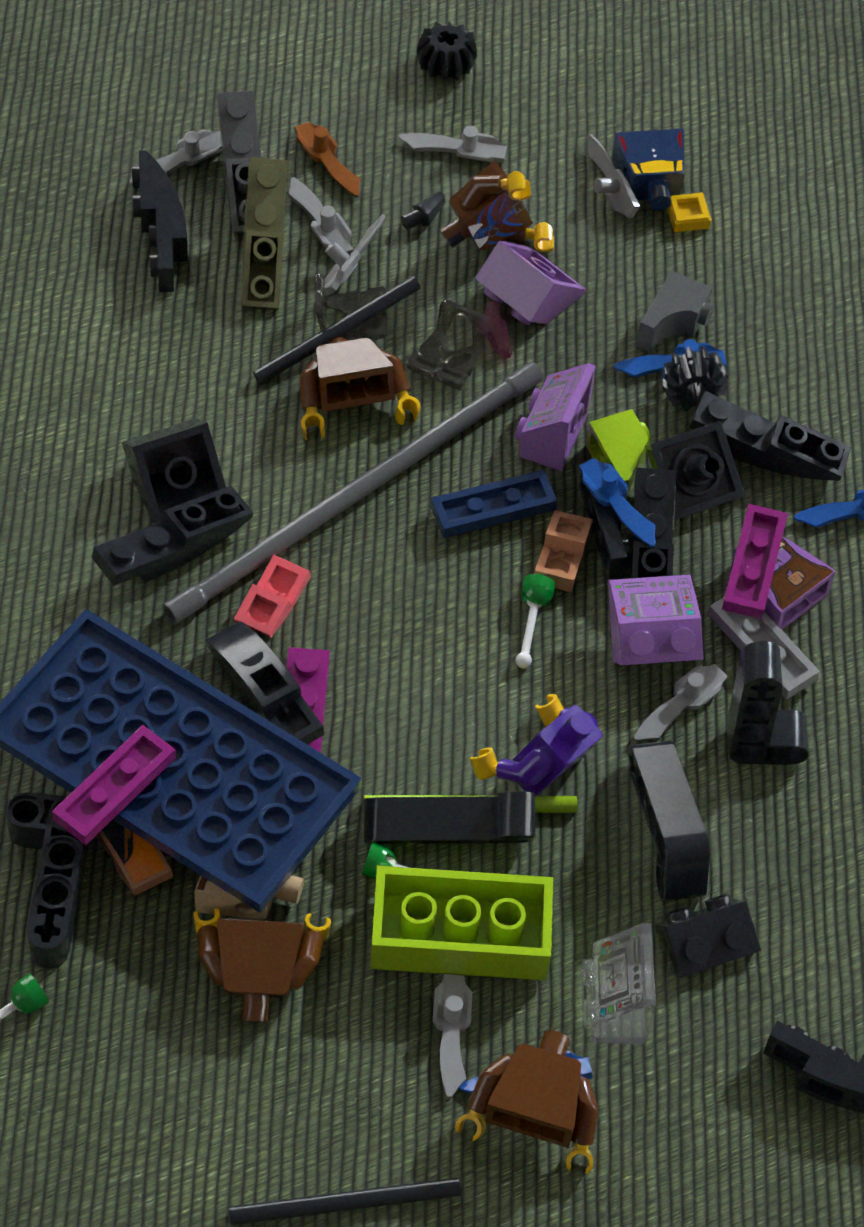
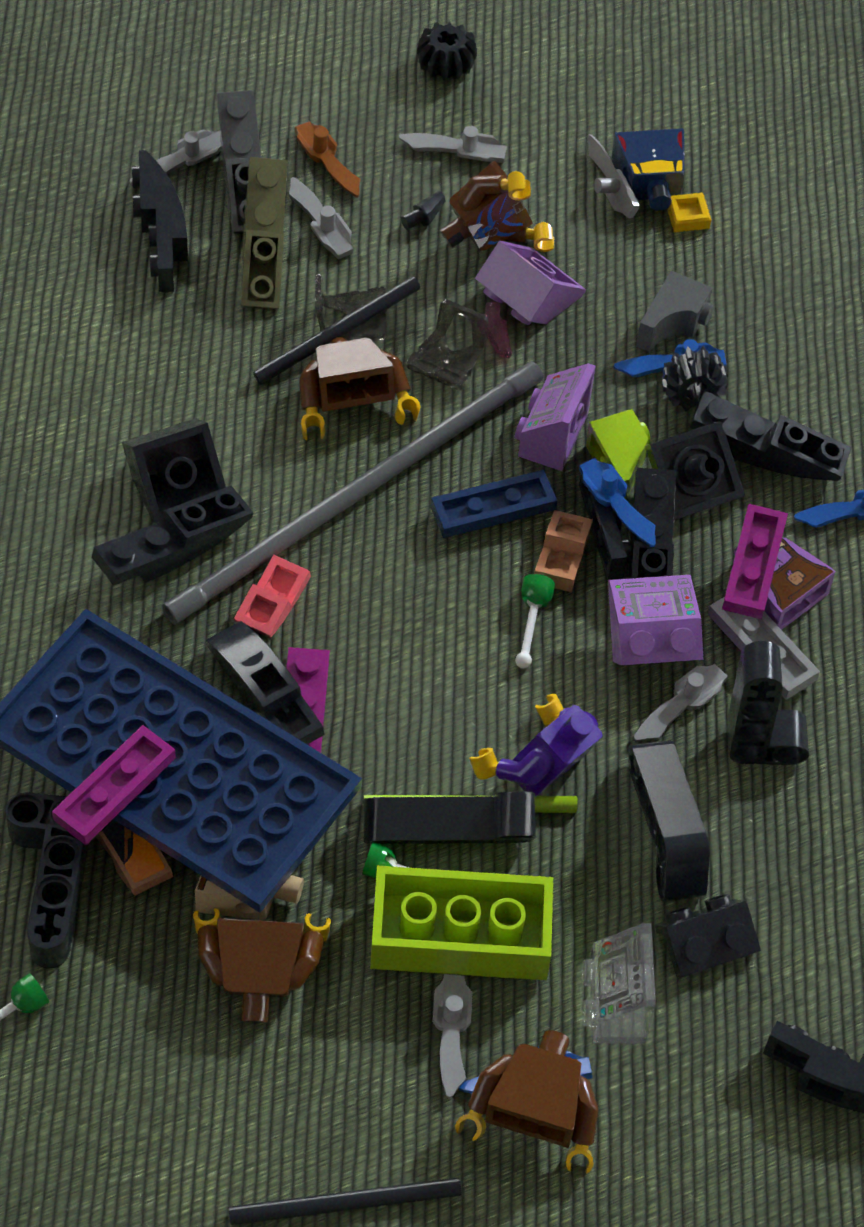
light grey piece [322,214,386,295] -> none

